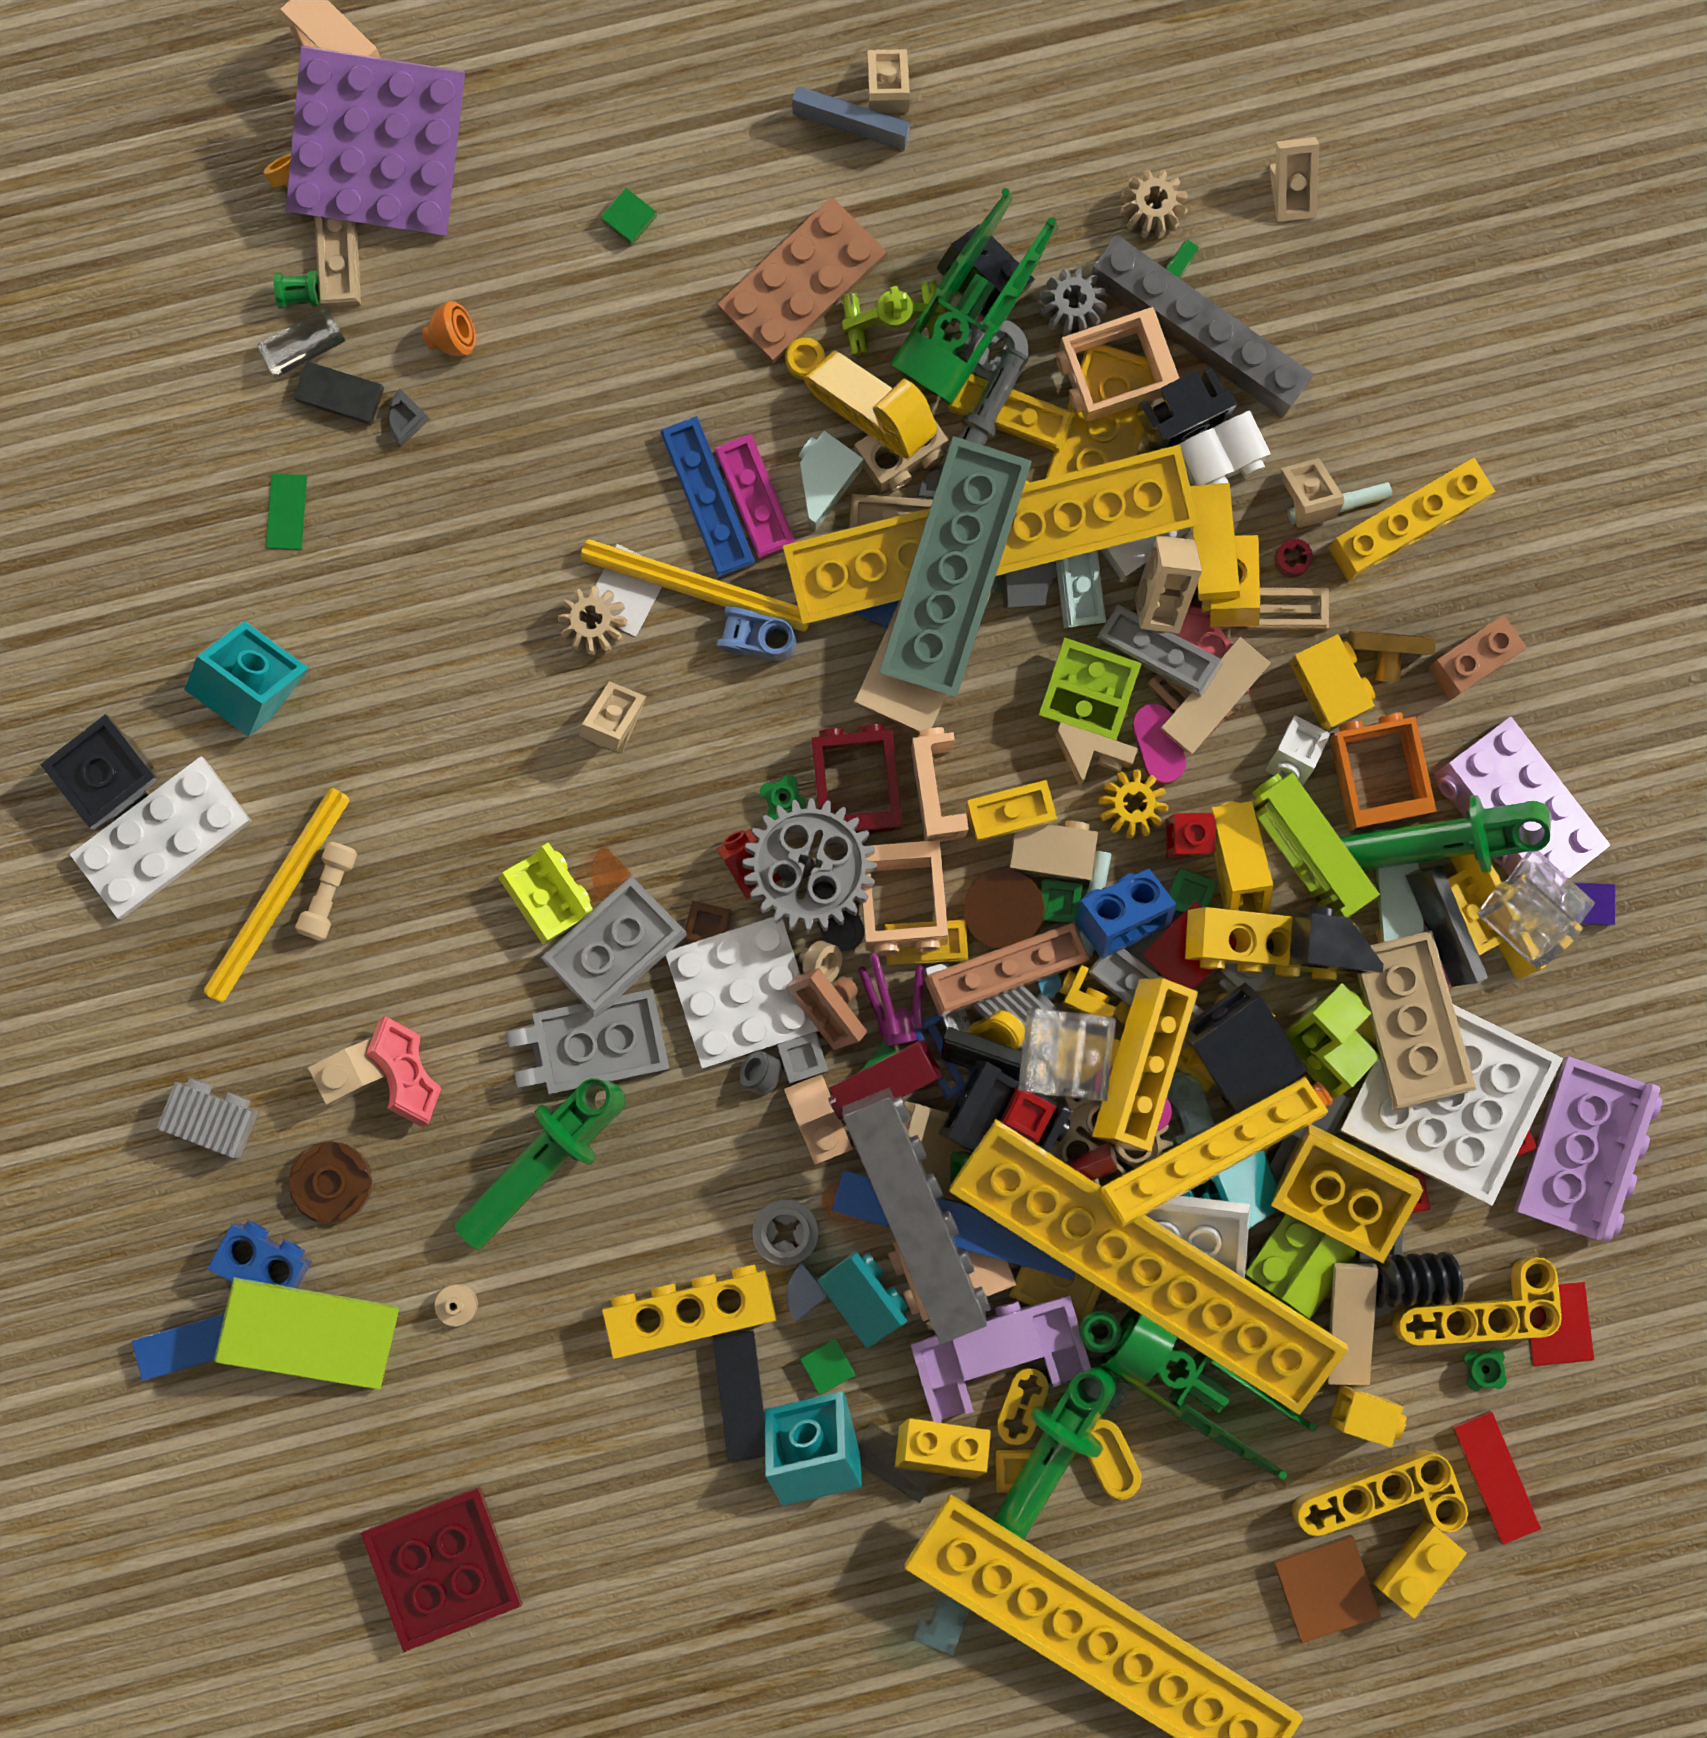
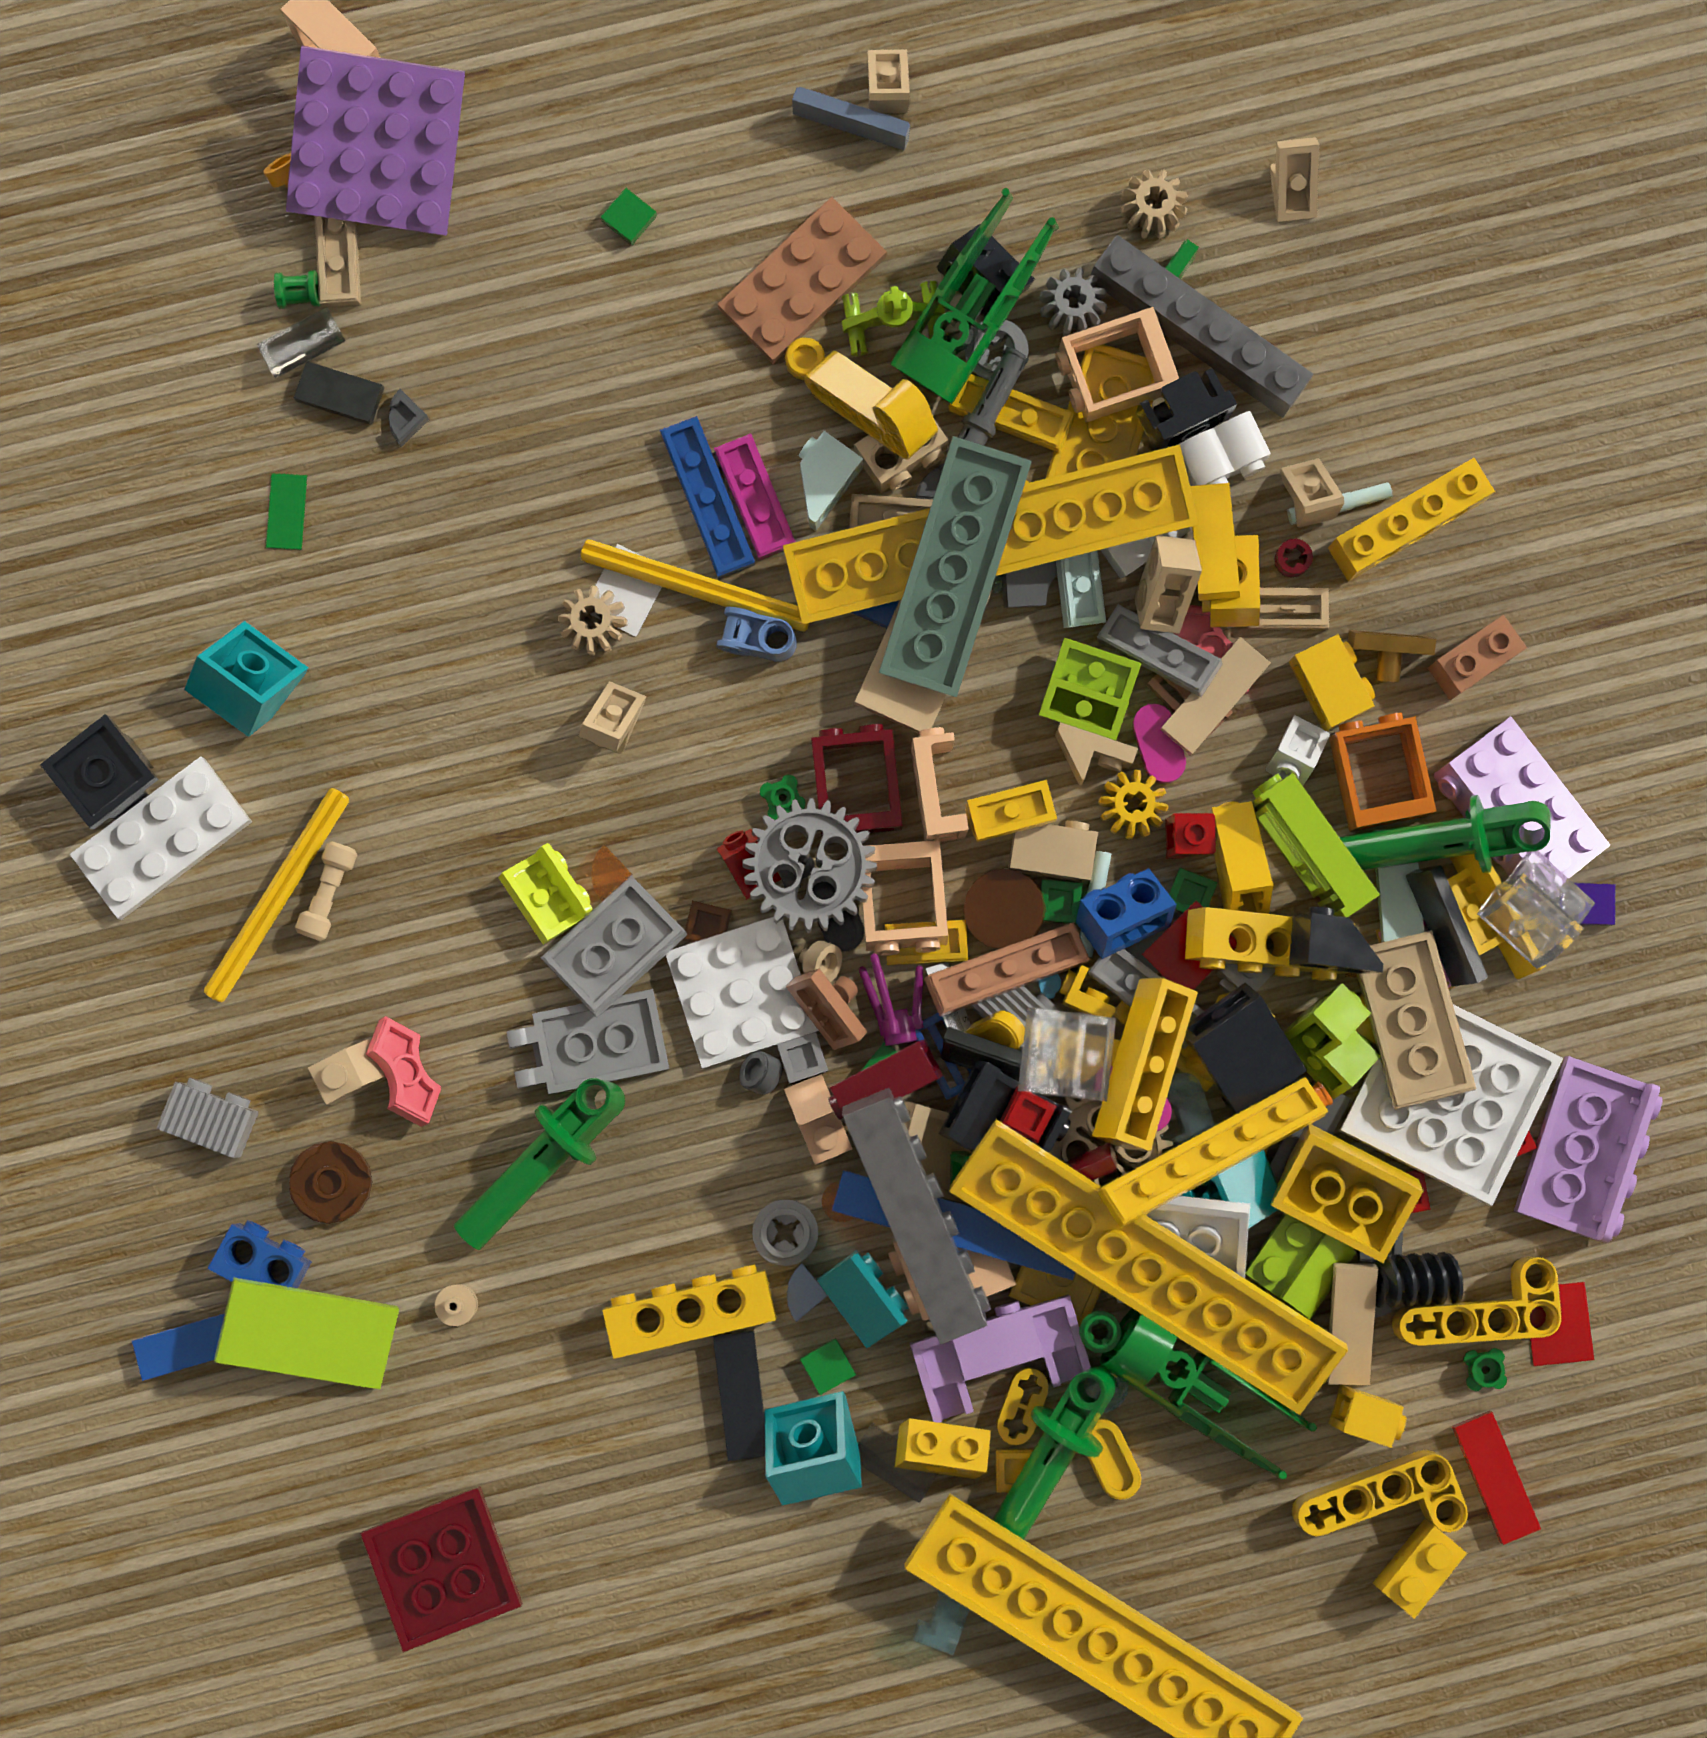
orange brick [422,300,476,356] -> none
dark orange tile [1273,1534,1381,1644] -> none

